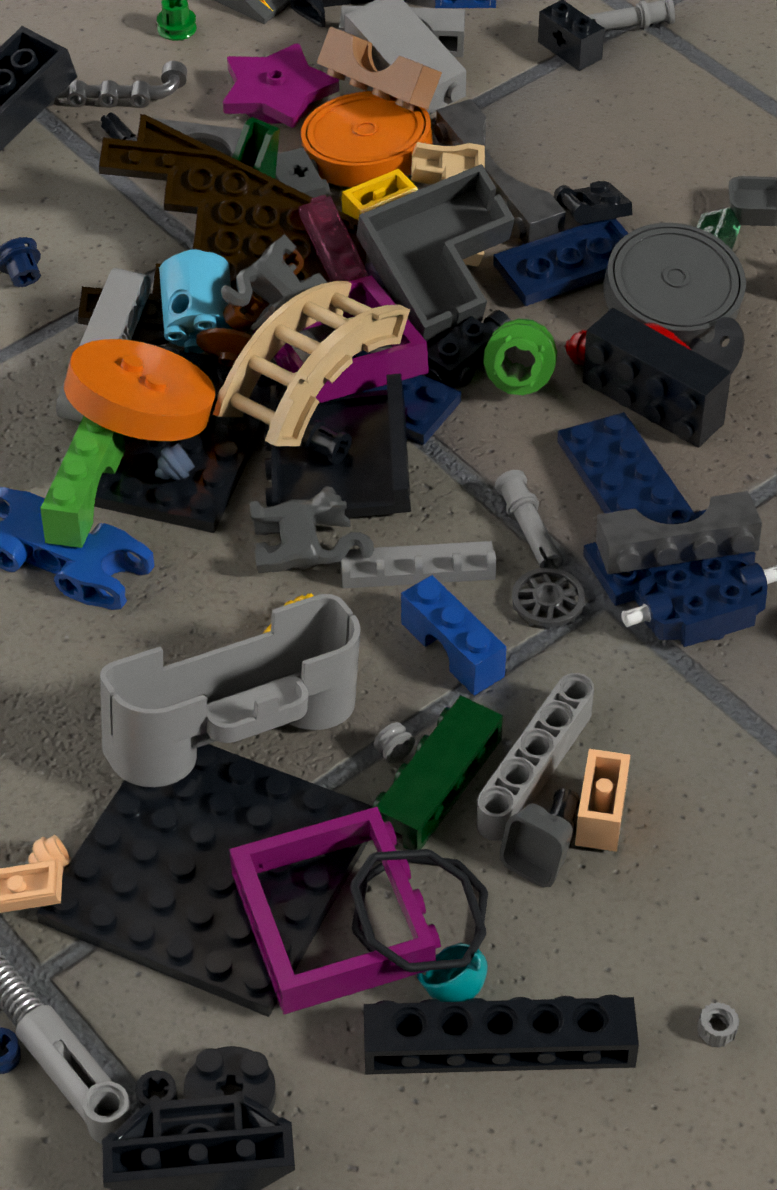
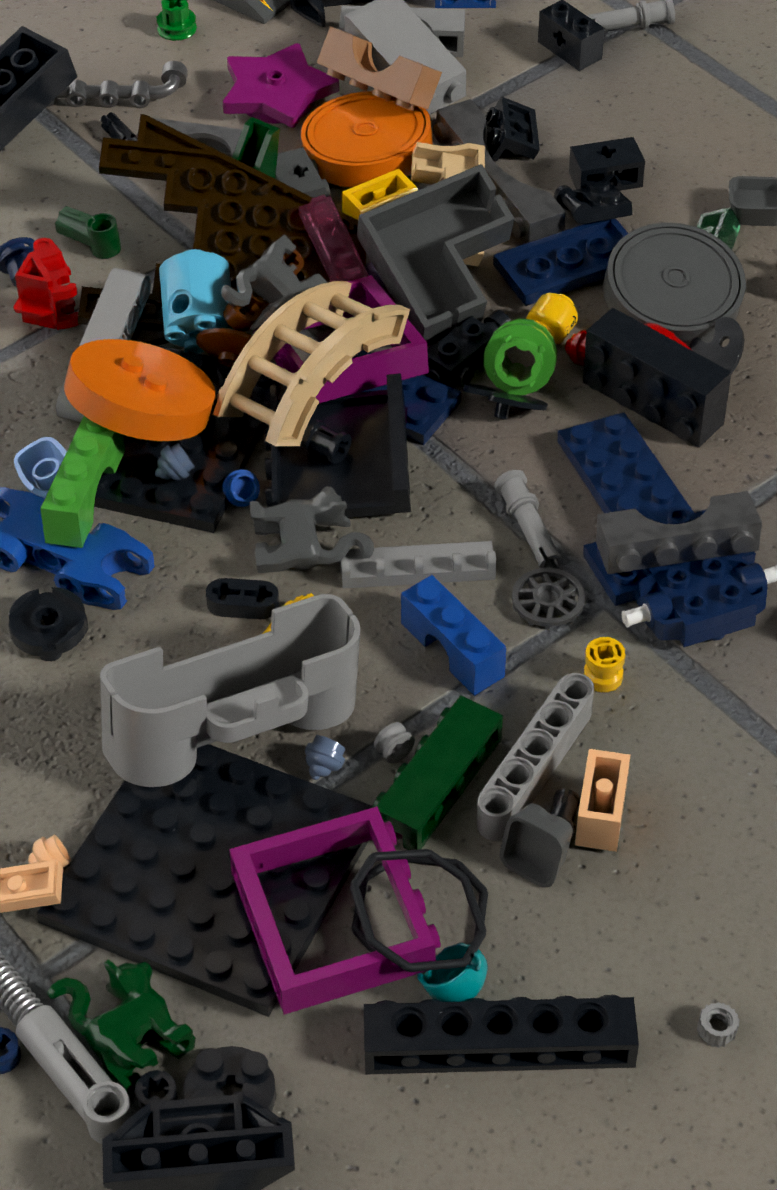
none -> black plate [8,587,88,661]
none -> red piece [13,238,80,330]
none -> light blue piece [14,437,67,498]
none -> dark green animal [47,959,196,1095]
none -> dark green piece [55,206,121,259]
none -> black beam [206,578,280,620]
none -> blue plate [223,469,260,507]
none -> sand blue plate [305,735,345,780]
none -> black piece [463,384,548,419]
none -> black bracket [486,96,540,161]
none -> yellow head [526,293,578,345]
none -> black brick [569,137,645,191]
none -> yellow wheel [583,637,625,692]

